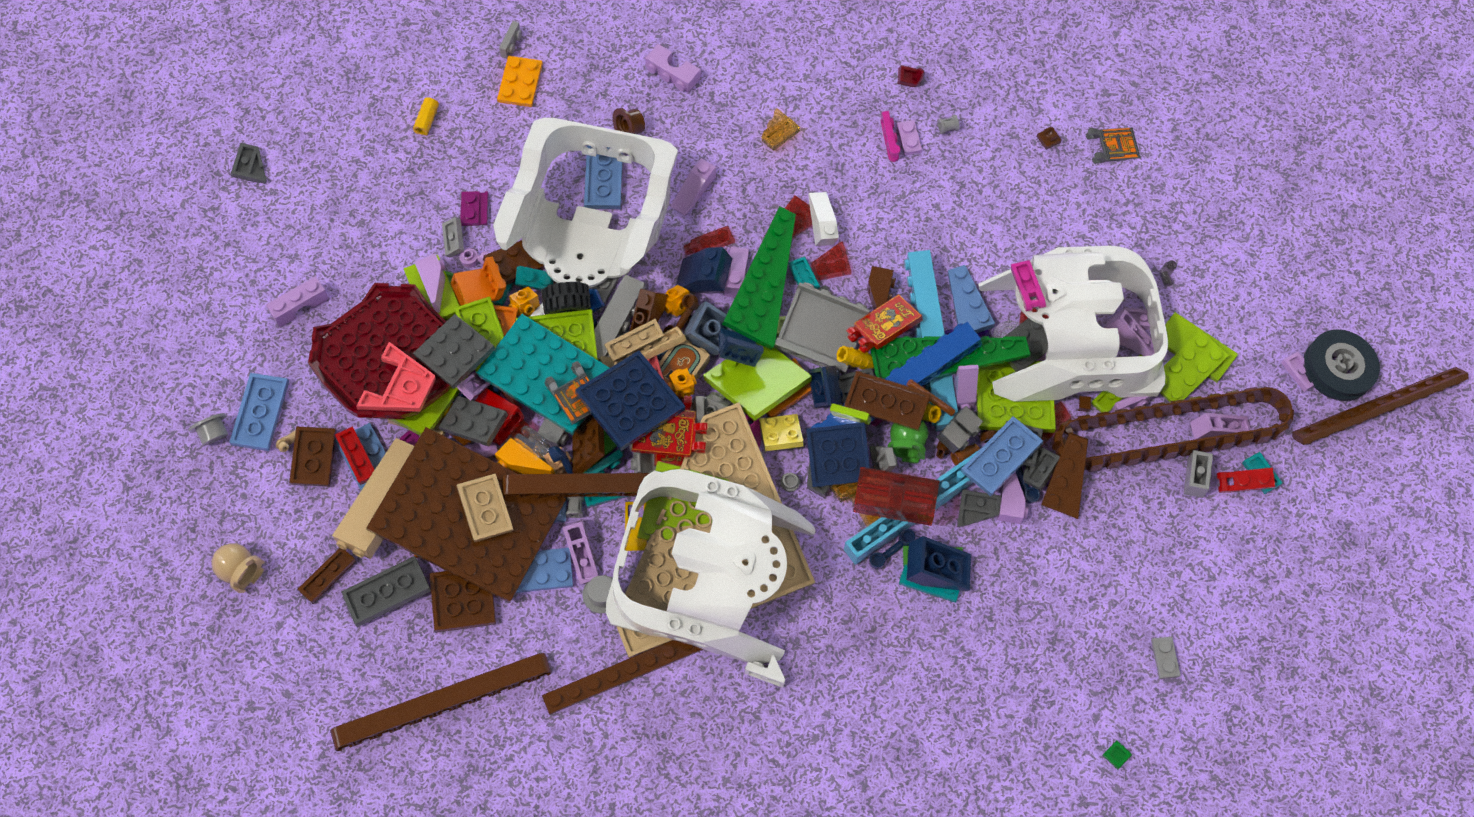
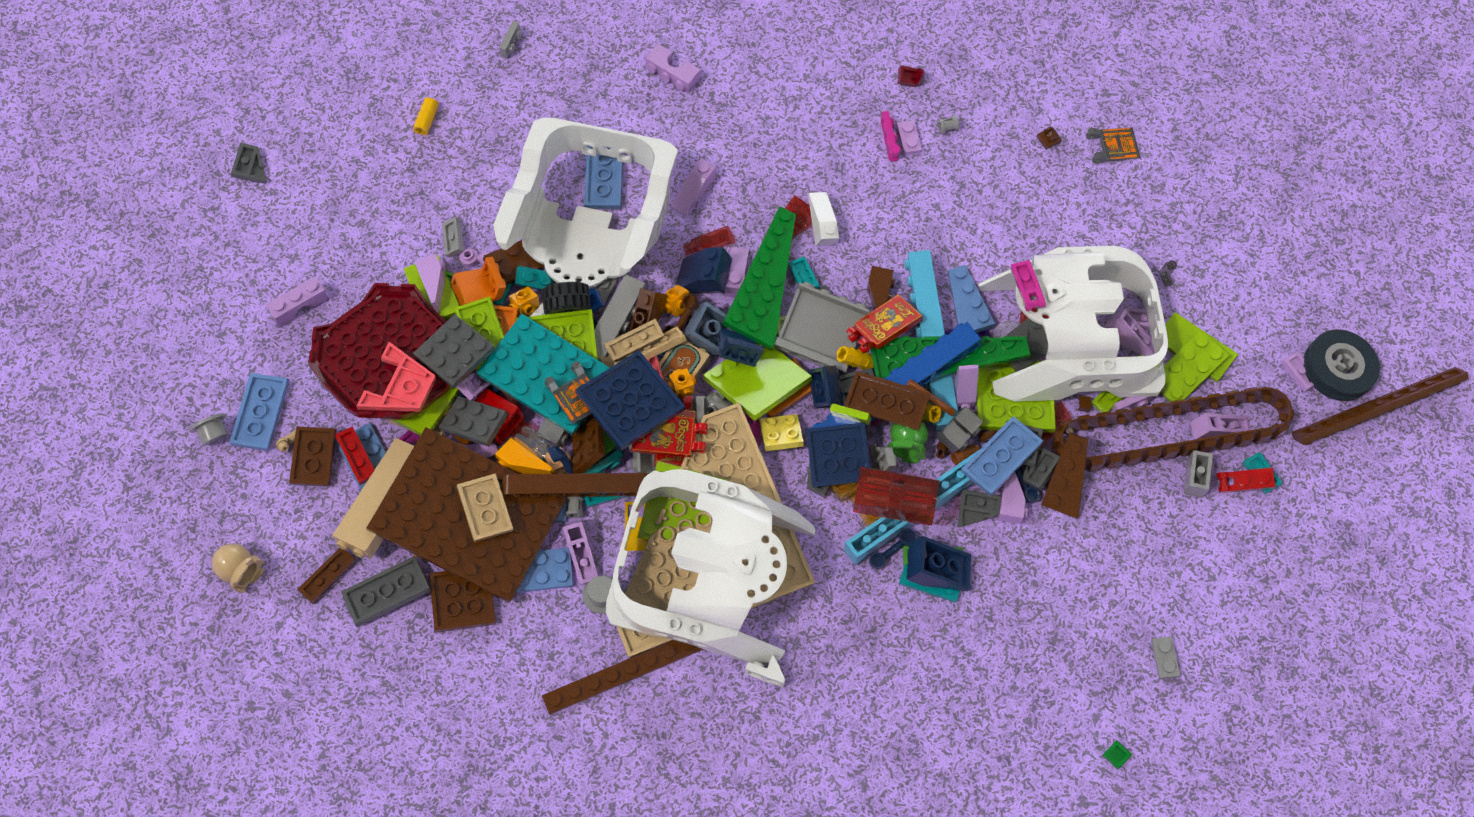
reddish brown beam [330,653,552,751] -> none
magenta plate [460,191,488,226] -> none
light orange plate [497,56,543,107] -> none
reddish brown piece [612,108,645,134] -> none
clear yellow wing [761,108,800,151] -> none
light grey plate [780,473,800,492] -> none
clear red wing [811,241,851,281] -> none

